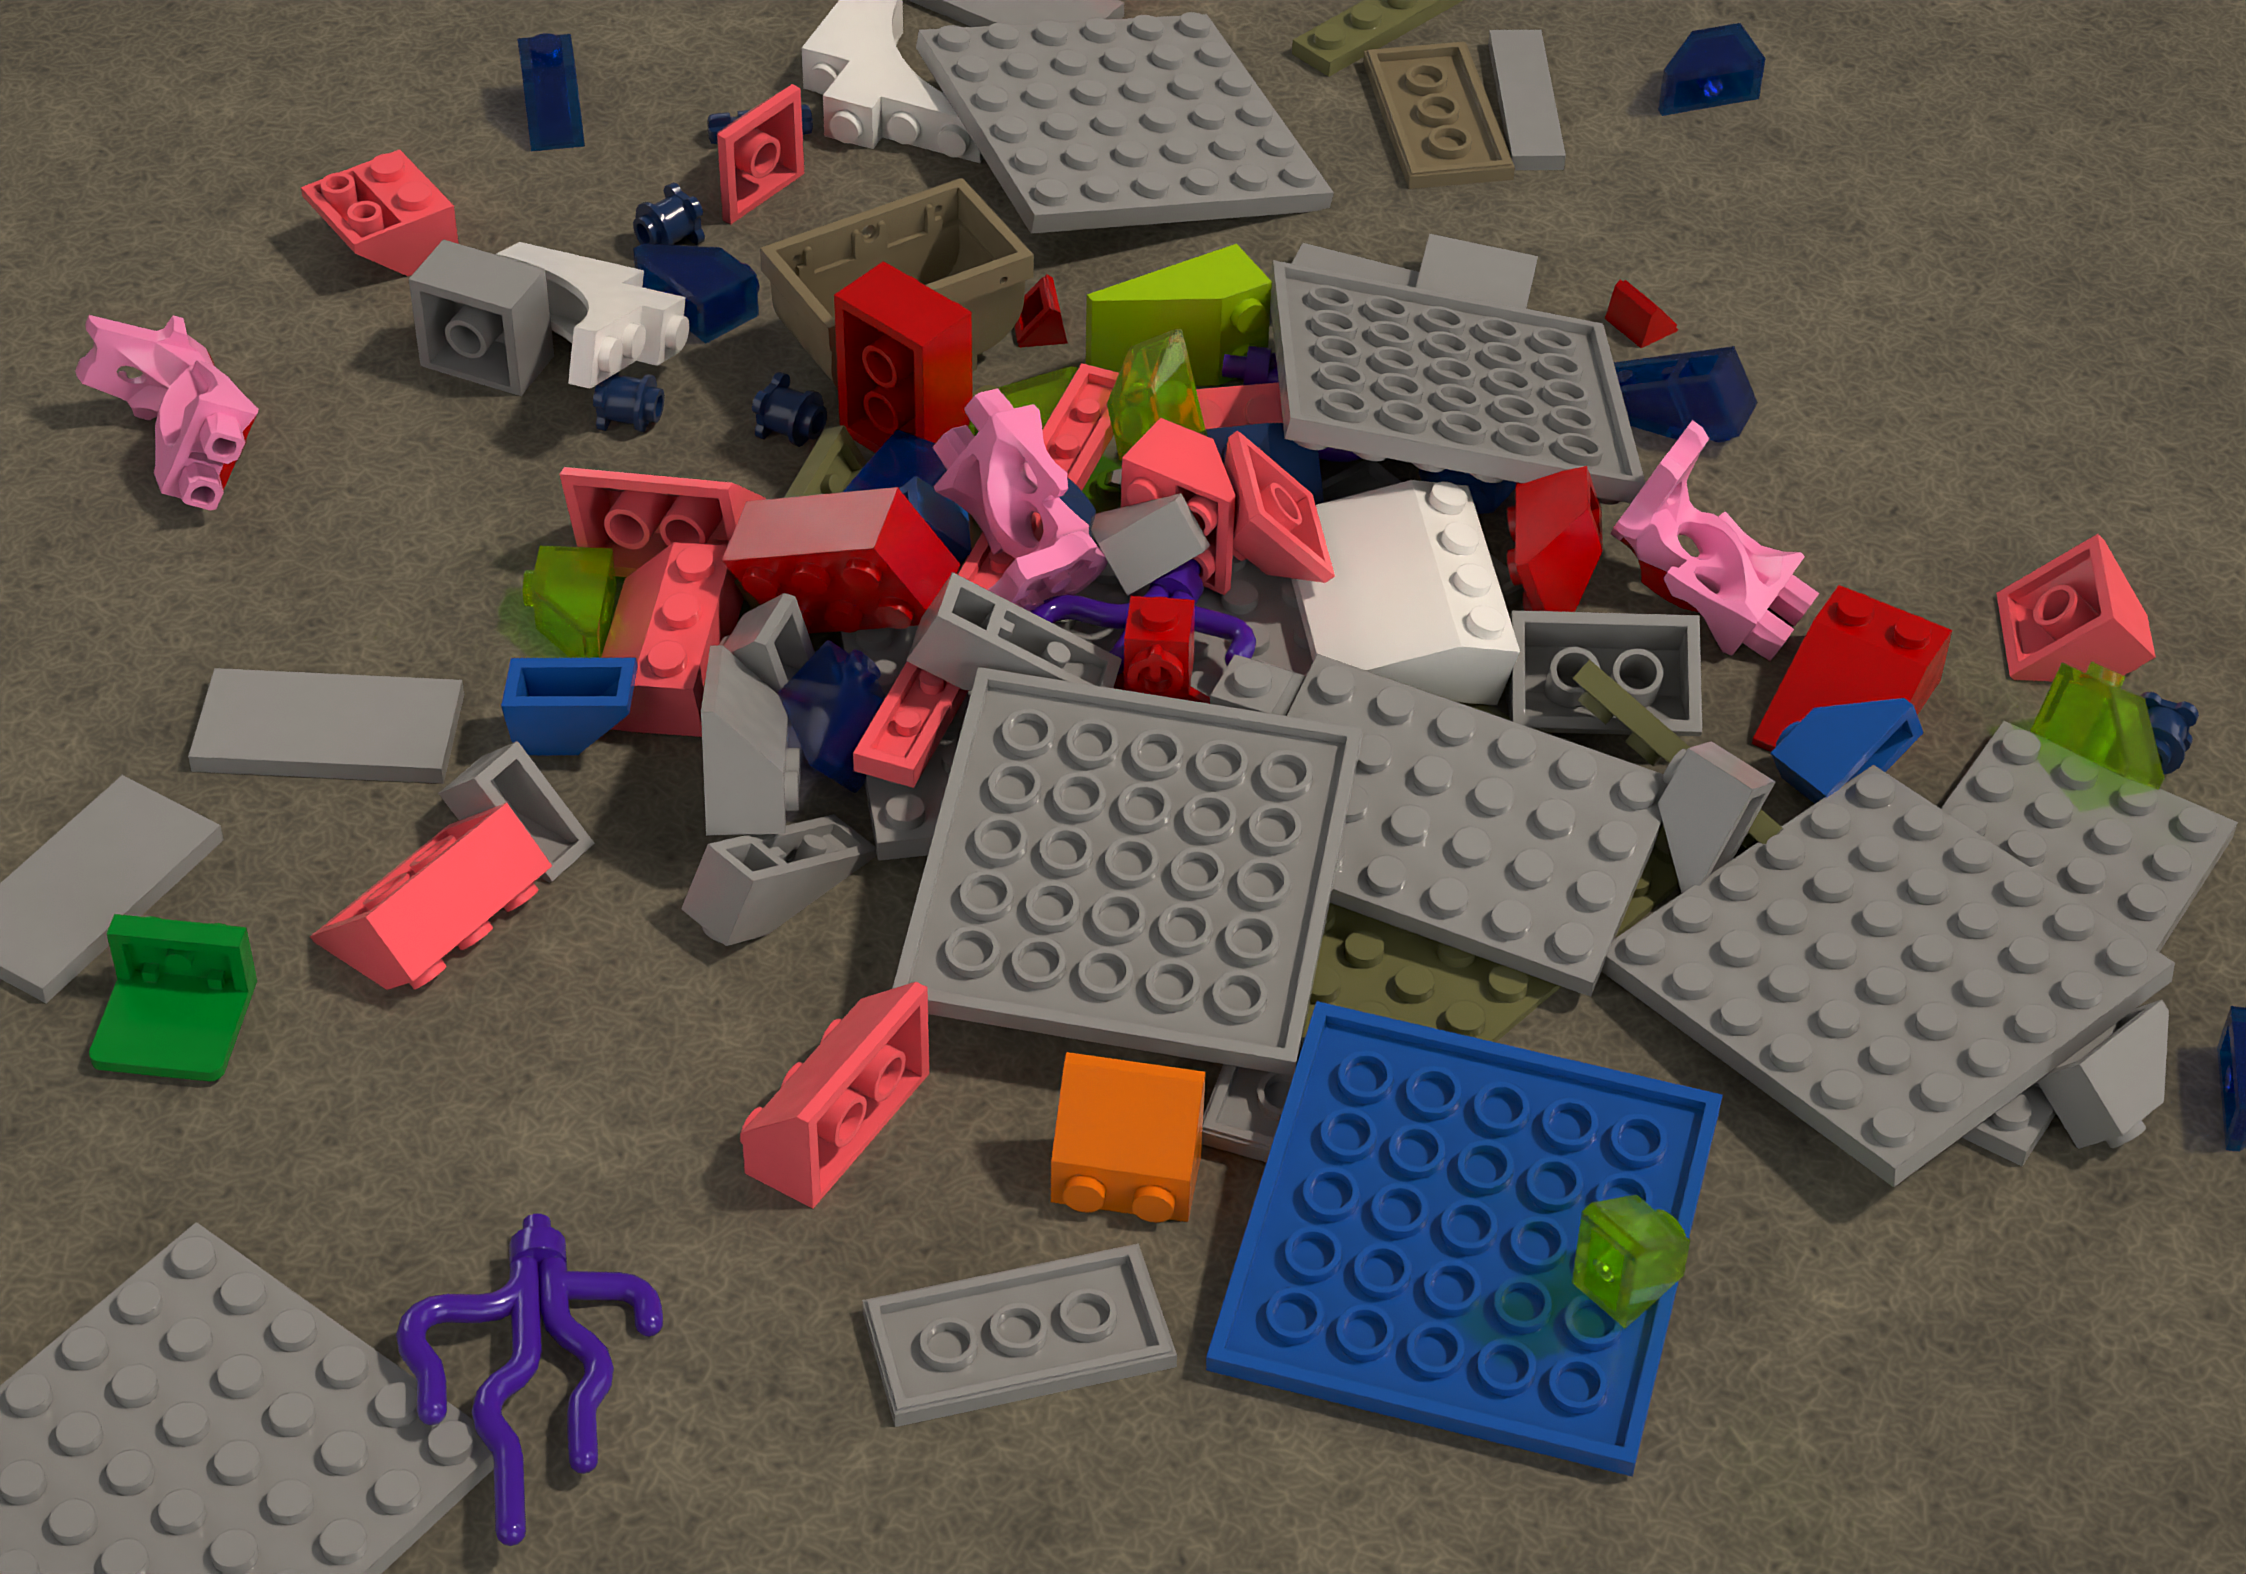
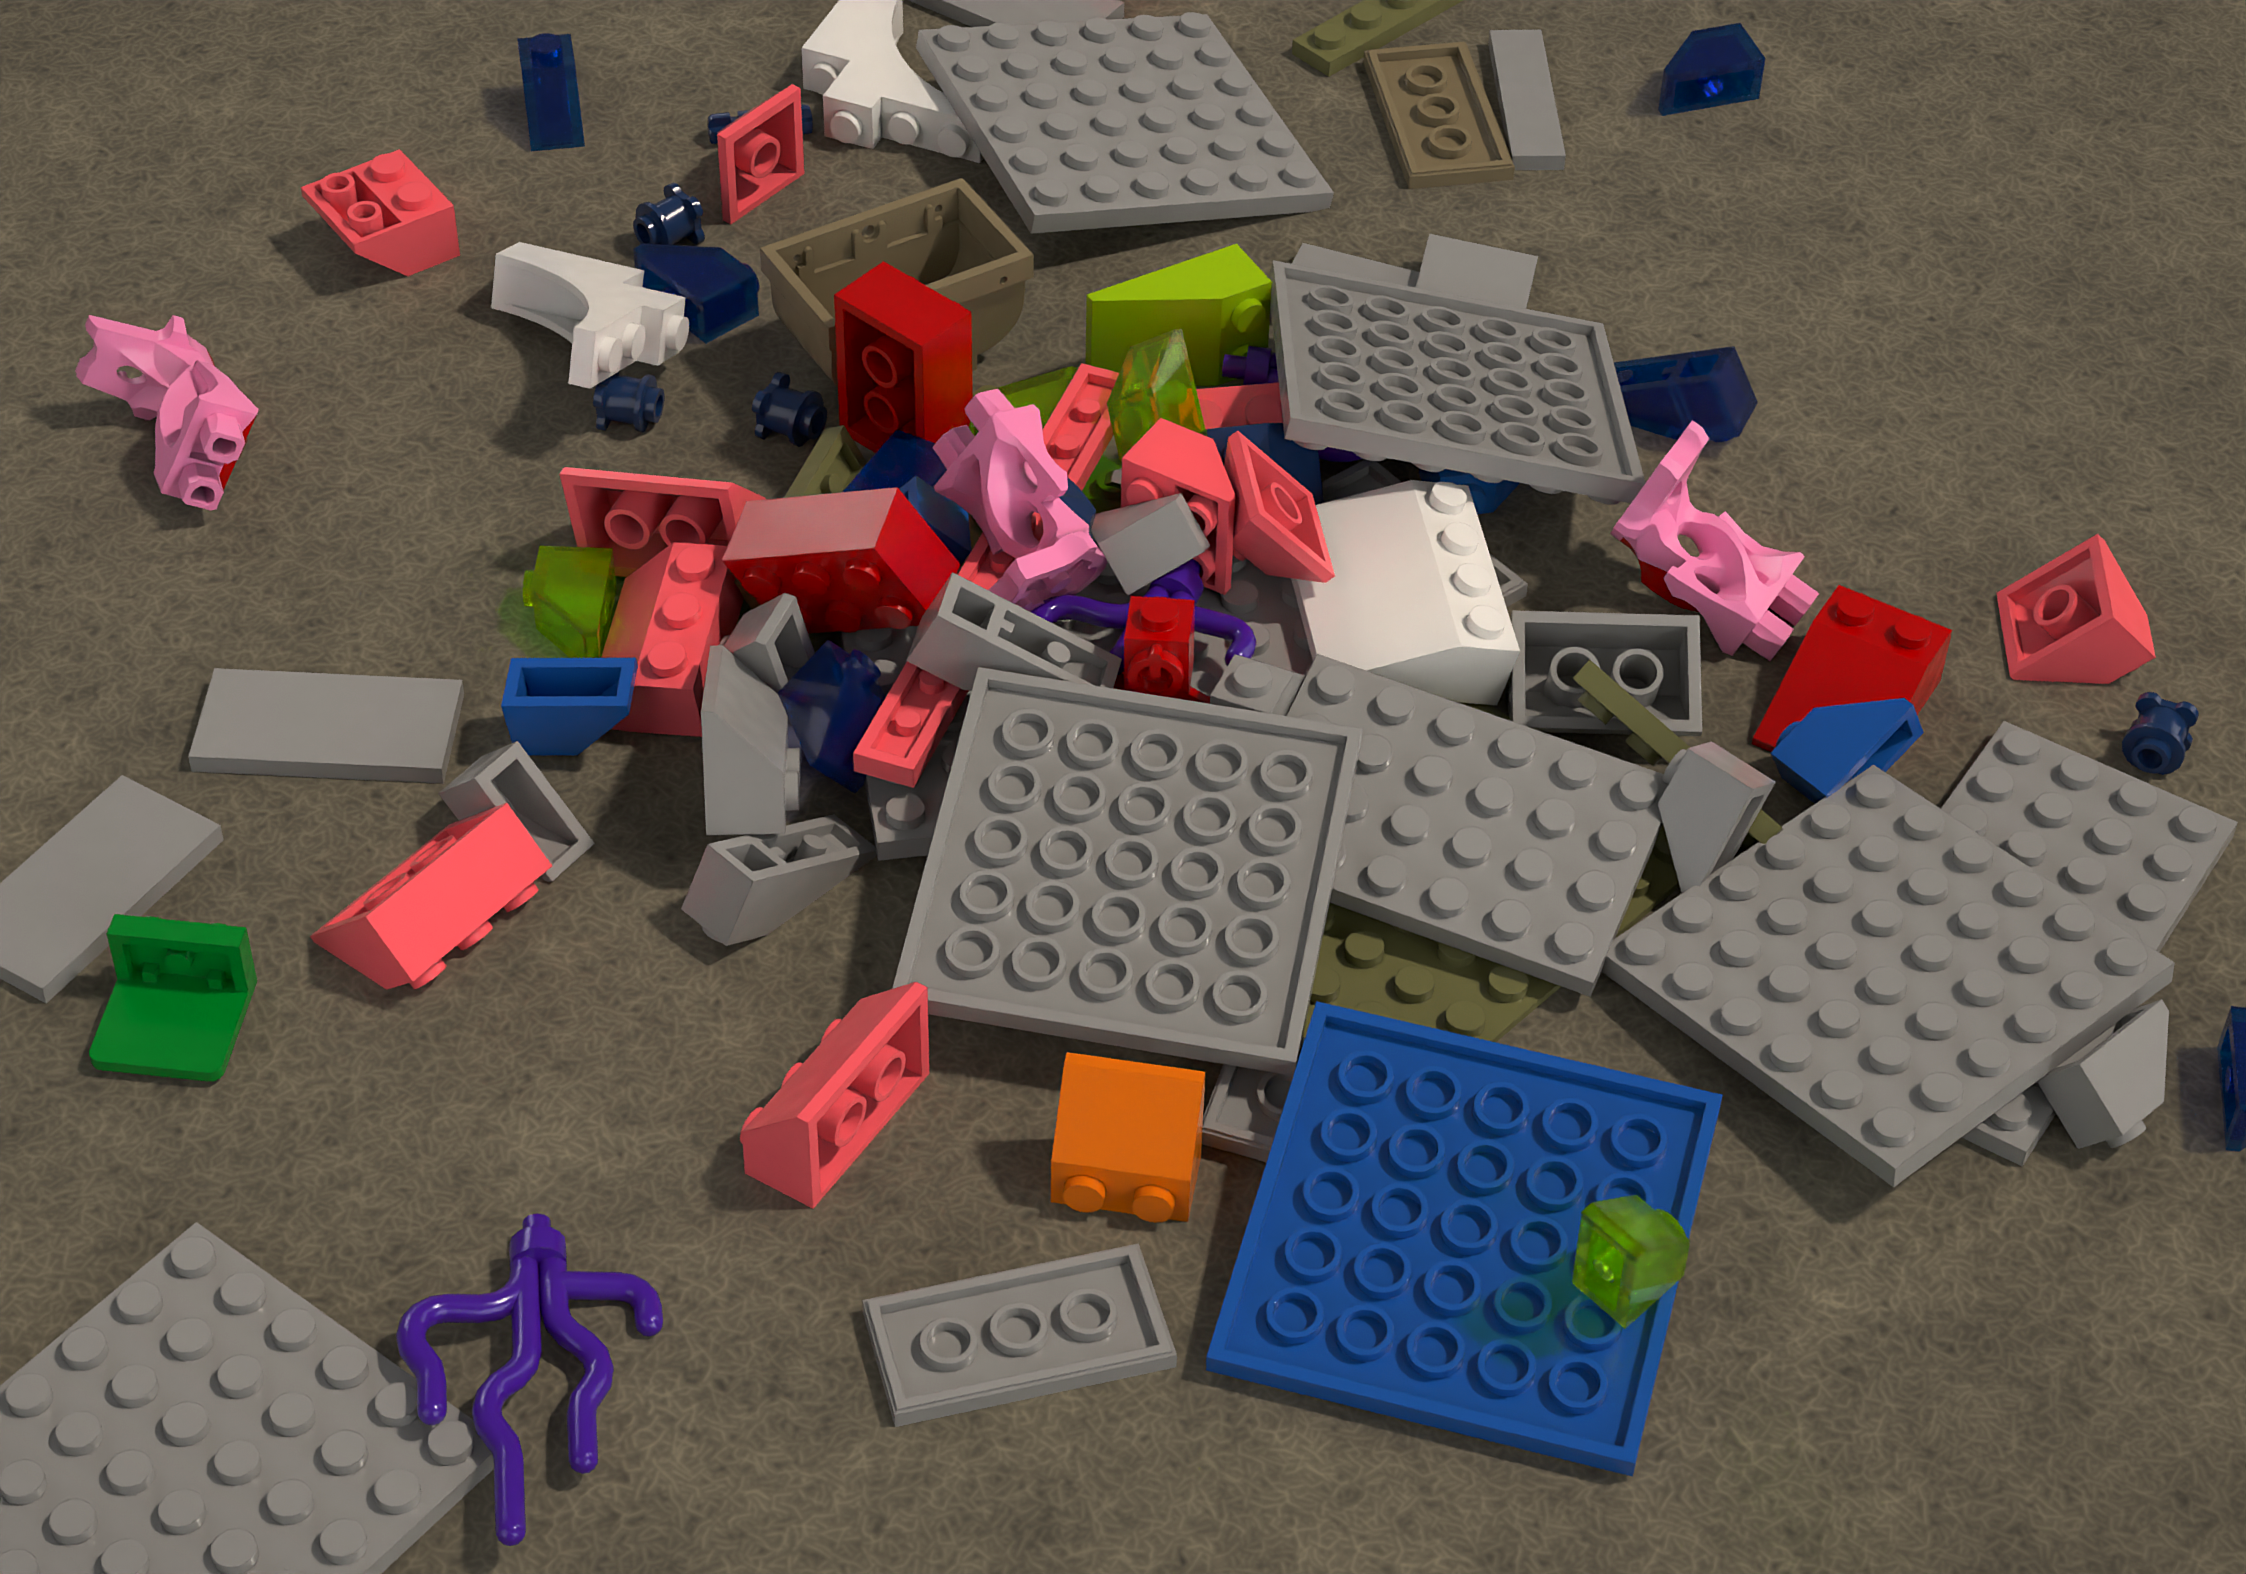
light grey brick [409,239,554,396] -> none
red slope [1014,274,1068,348] -> none
red slope [1507,466,1603,612] -> none
red slope [1605,279,1678,348] -> none
clear neon green slope [2030,661,2164,790] -> none

